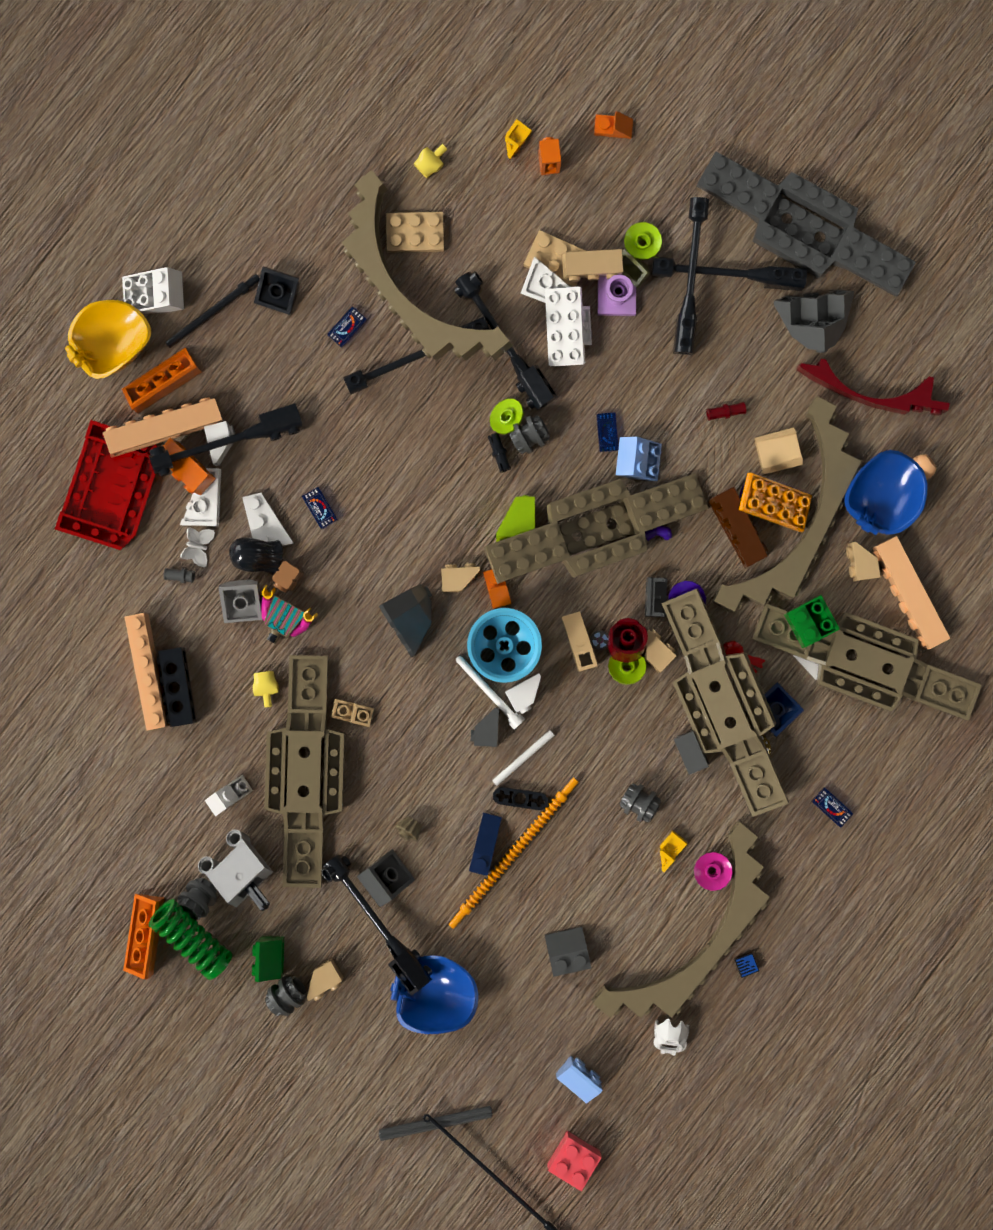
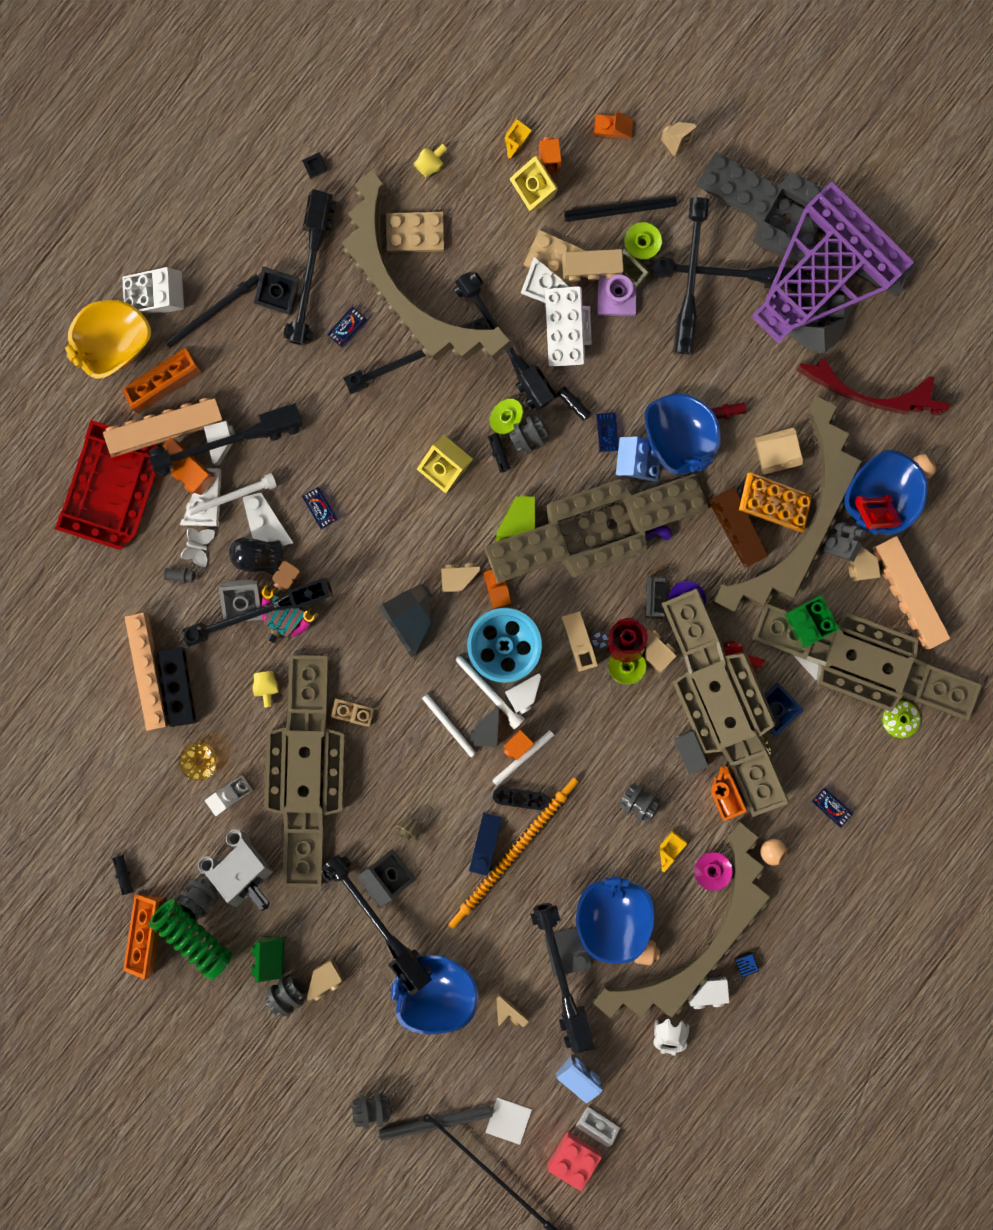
none -> black pin [112,855,134,896]
none -> clear yellow dish [179,742,218,781]
none -> black bar [182,578,333,647]
none -> white piece [187,473,277,516]
none -> black bar [283,189,336,345]
none -> black tile [302,153,328,179]
none -> dark grey piece [352,1091,390,1130]
none -> light yellow slope [417,435,473,493]
none -> white bar [422,694,477,757]
none -> white sticker [485,1098,532,1145]
none -> tan slope [497,993,529,1027]
none -> orange brick [503,729,534,760]
none -> light yellow slope [510,156,558,211]
none -> black bar [530,903,595,1053]
none -> black pin [557,386,592,421]
none -> black axle [564,195,676,222]
none -> blue piece [576,876,654,964]
none -> white slope [576,1107,620,1147]
none -> light nougat head [634,940,660,966]
none -> blue piece [645,394,721,475]
none -> tan slope [661,122,696,157]
none -> white slope [688,976,729,1009]
none -> orange piece [711,765,747,821]
none -> medium lavender wing [751,181,914,344]
none -> light nougat piece [760,839,788,866]
none -> dark grey plate [822,522,866,562]
none -> red plate [855,495,902,529]
none -> lime dish [882,700,921,738]

